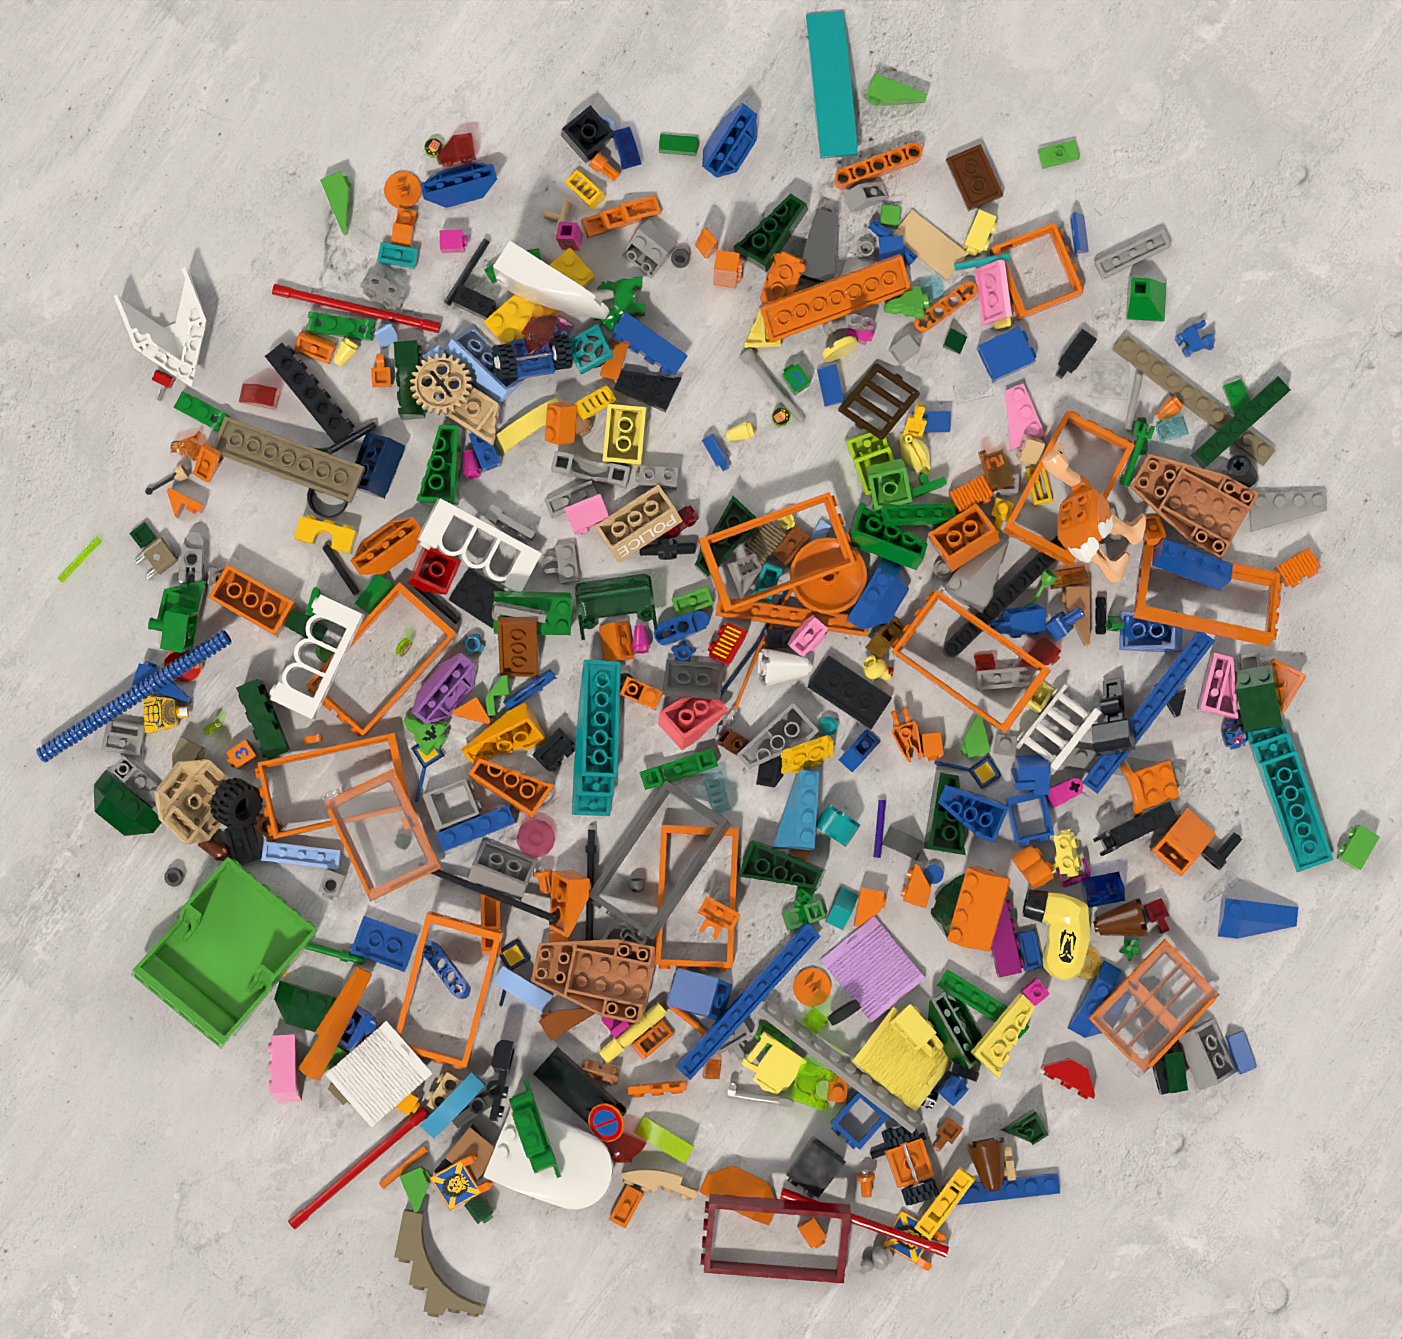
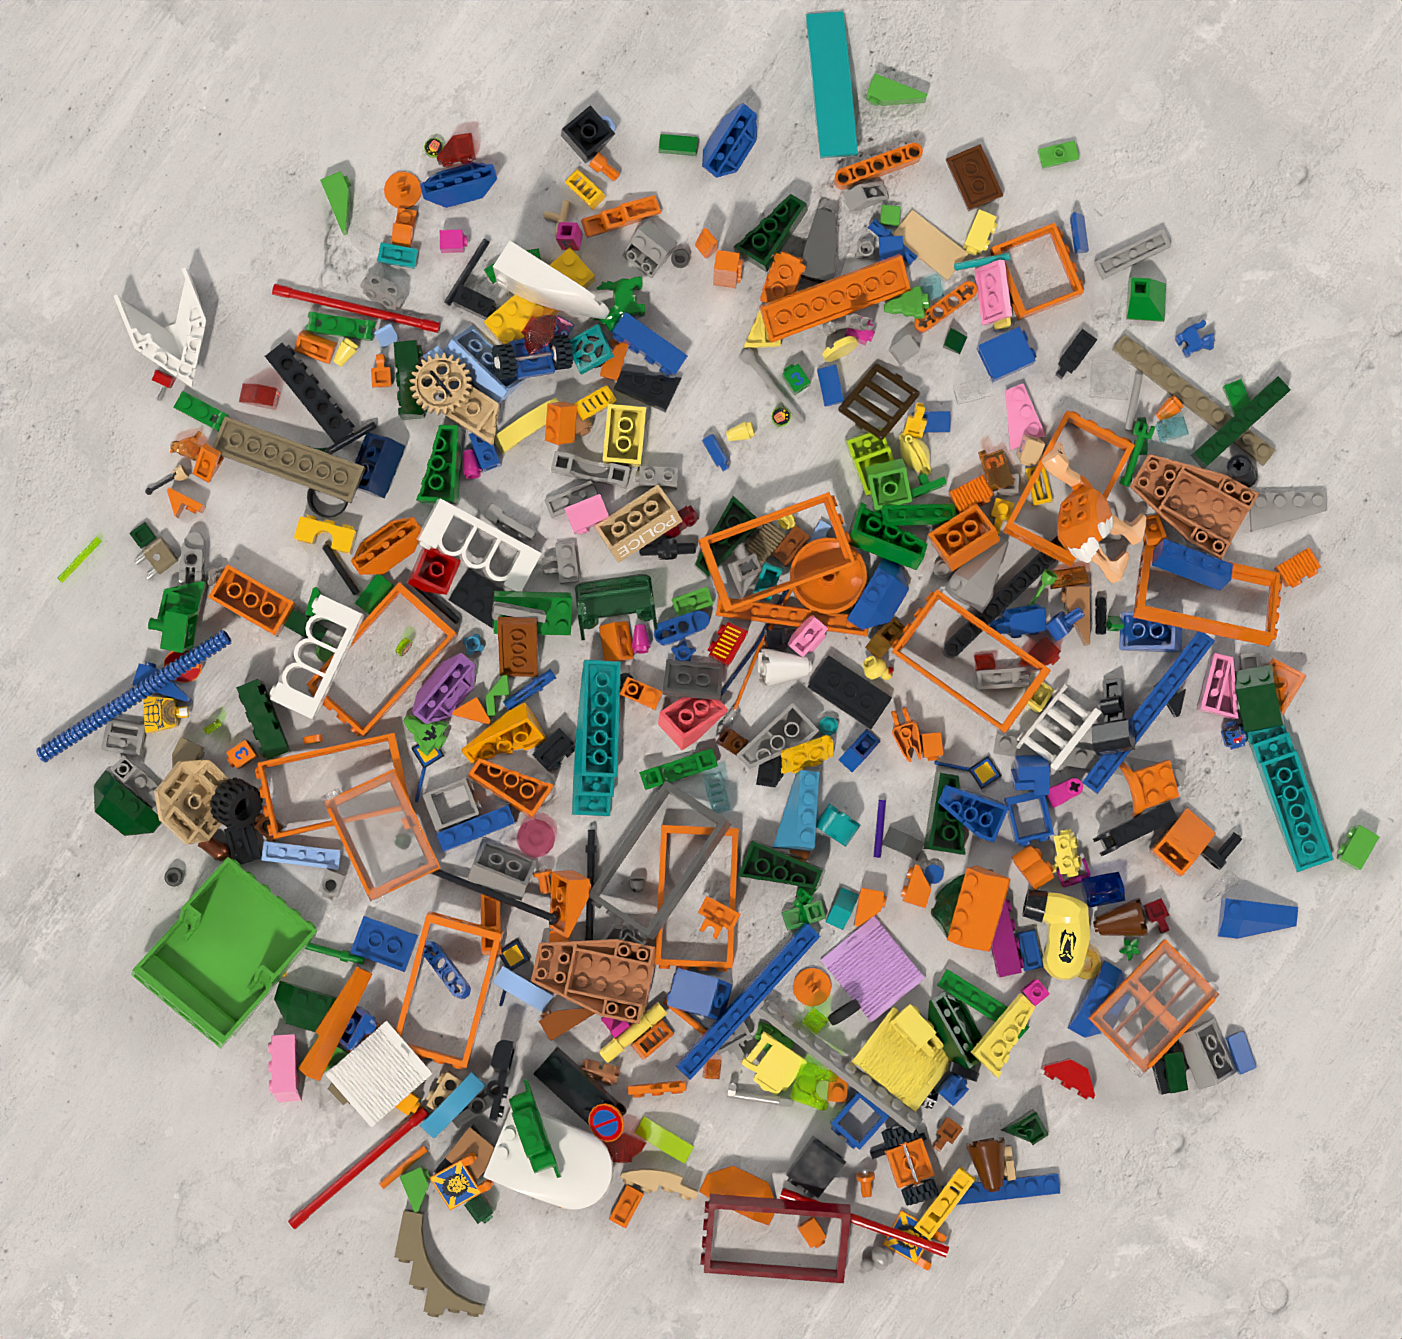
clear blue slope [613,126,642,169] -> none
bright green slope [960,715,991,758] -> none

